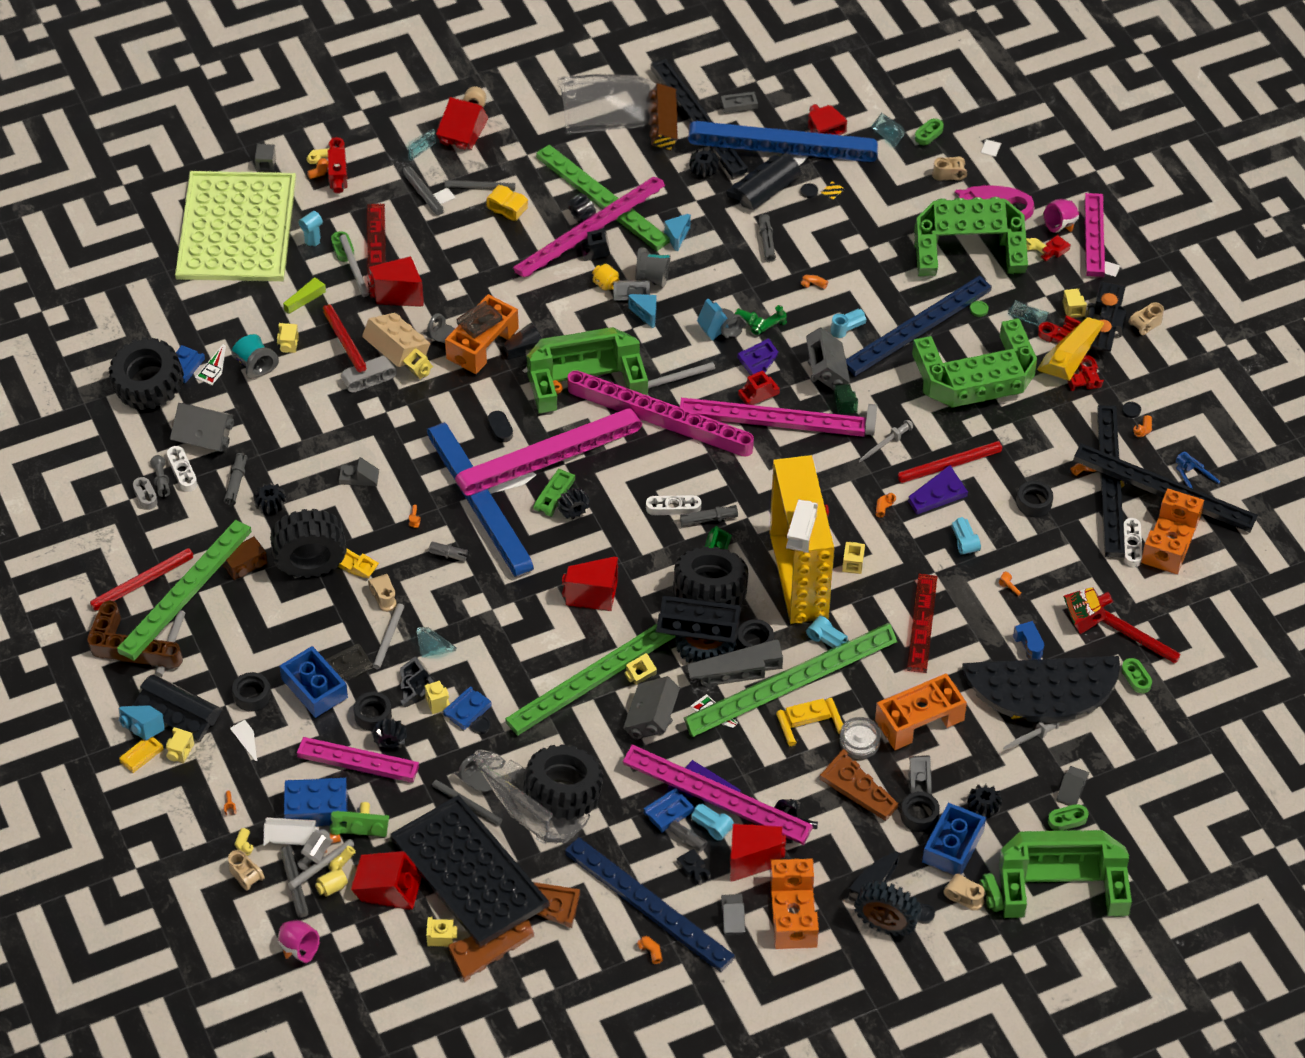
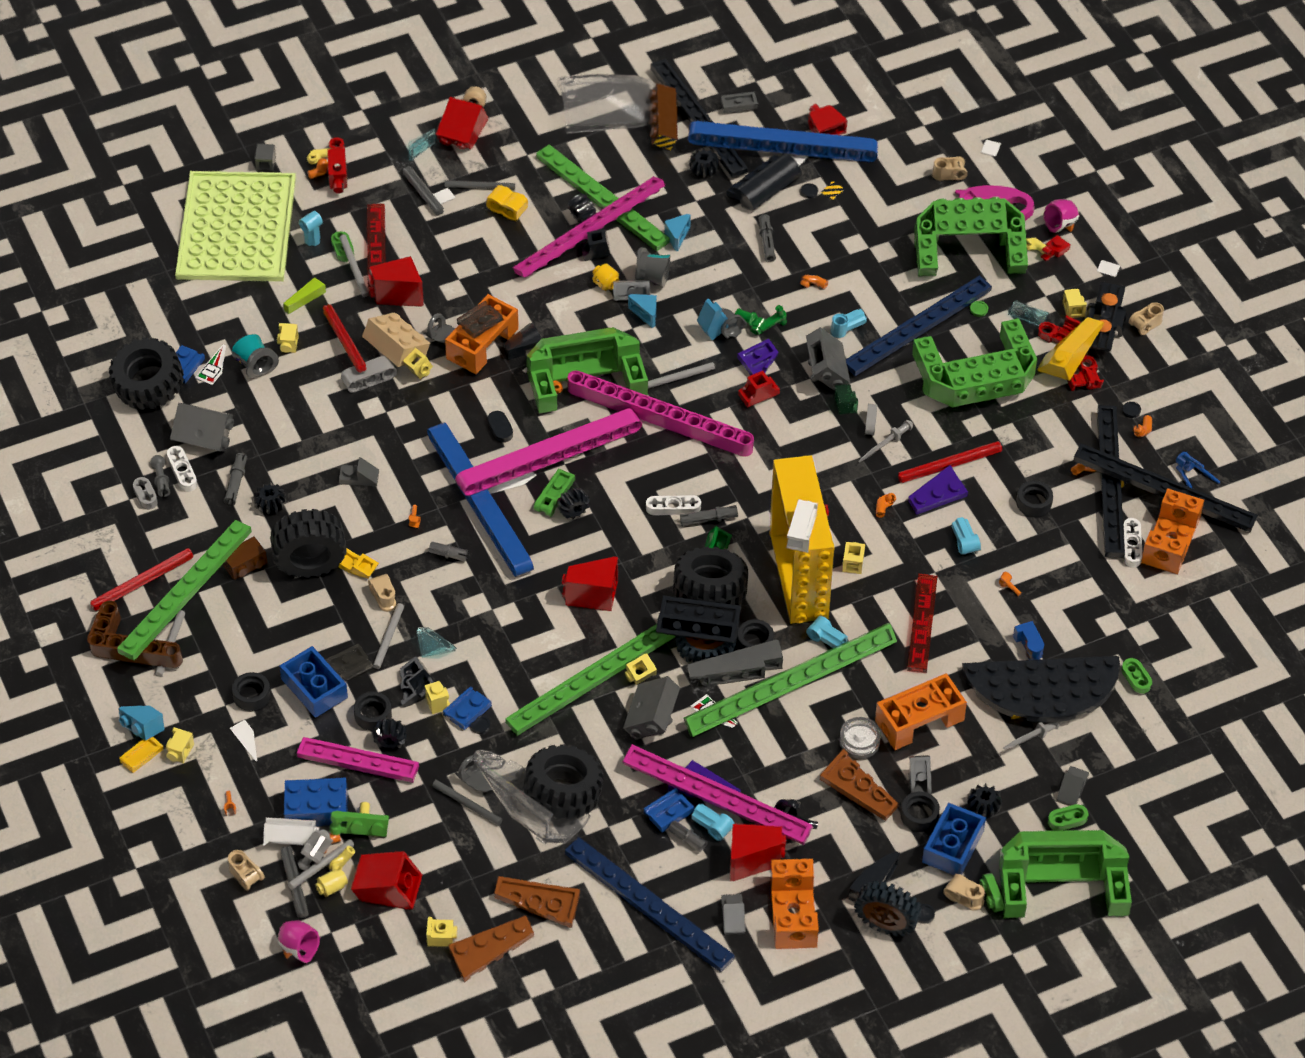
black brick [133,674,223,742] -> none
light yellow arm [235,828,253,856] -> none
black plate [390,795,550,947] -> none
orange arm [637,936,662,964] -> none
black plate [676,848,711,885] -> none
dark pink plate [680,397,866,437] -> none
yellow plate [776,698,846,746] -> none
clear light blue slope [871,113,905,147] -> none
bright green plate [915,118,944,145] -> none
torso [1063,587,1113,634] -> none
dark pink plate [1085,193,1105,277] -> none
red axle [1102,610,1181,663] -> none

